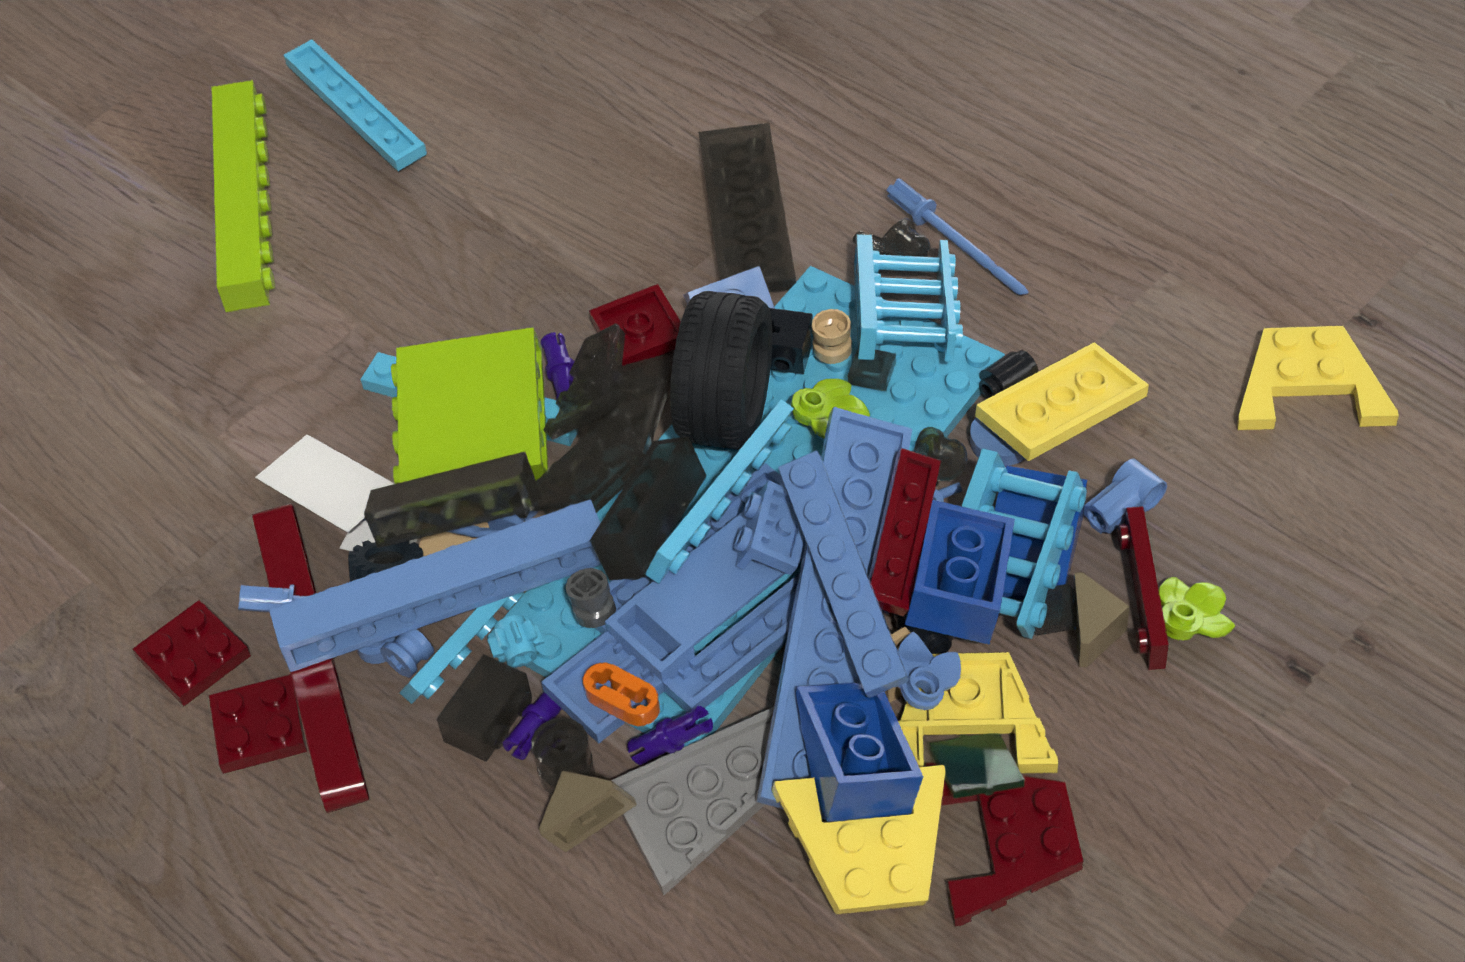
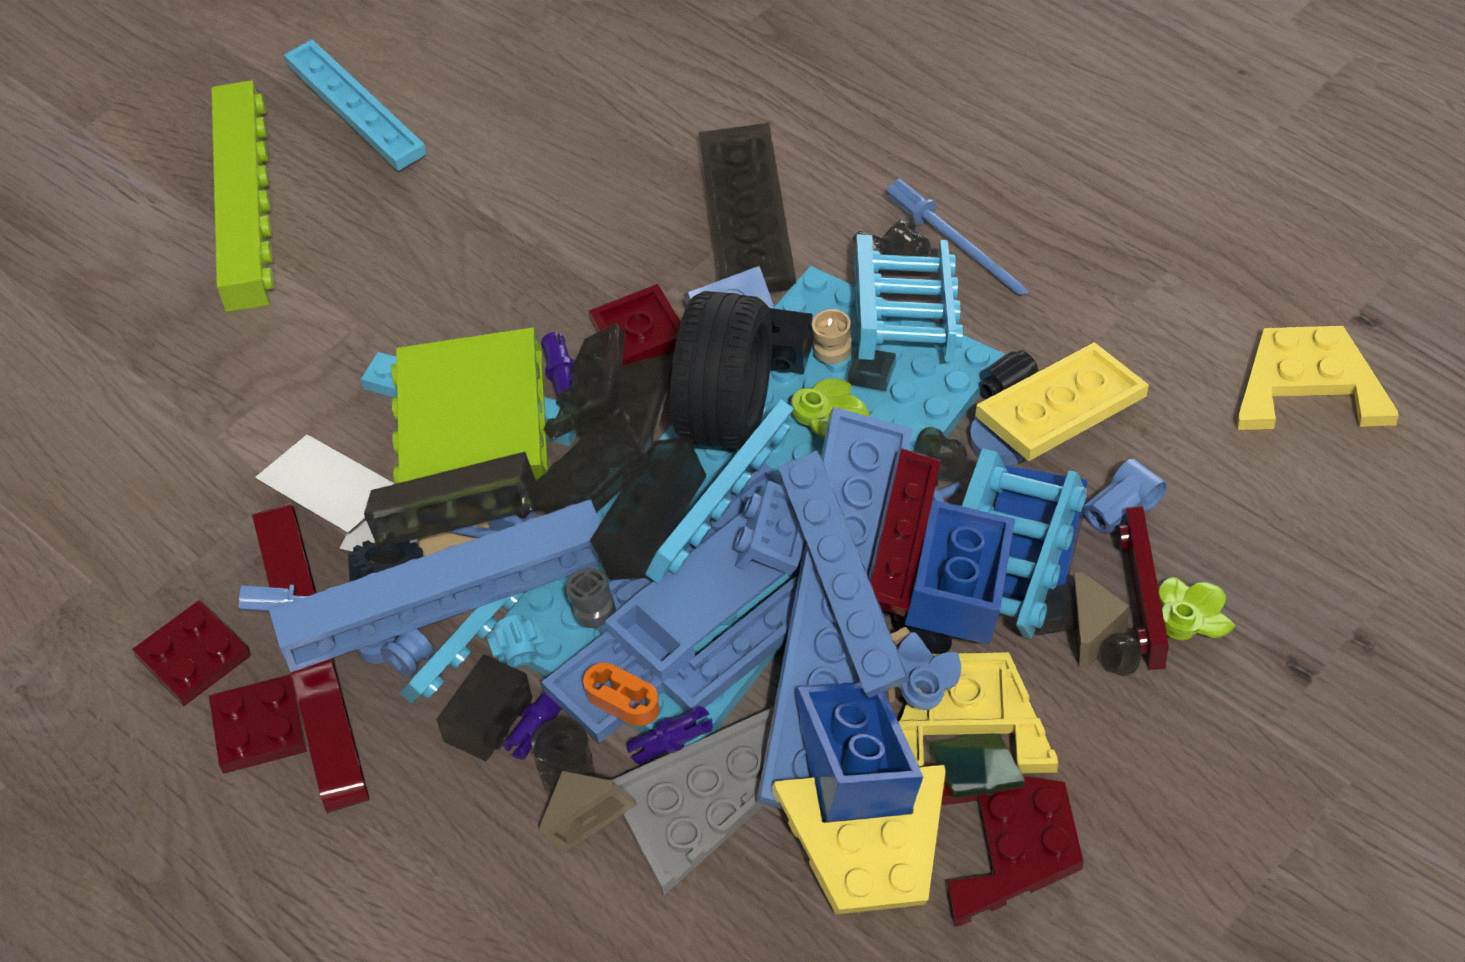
none -> clear smoke plate [1101,632,1141,676]

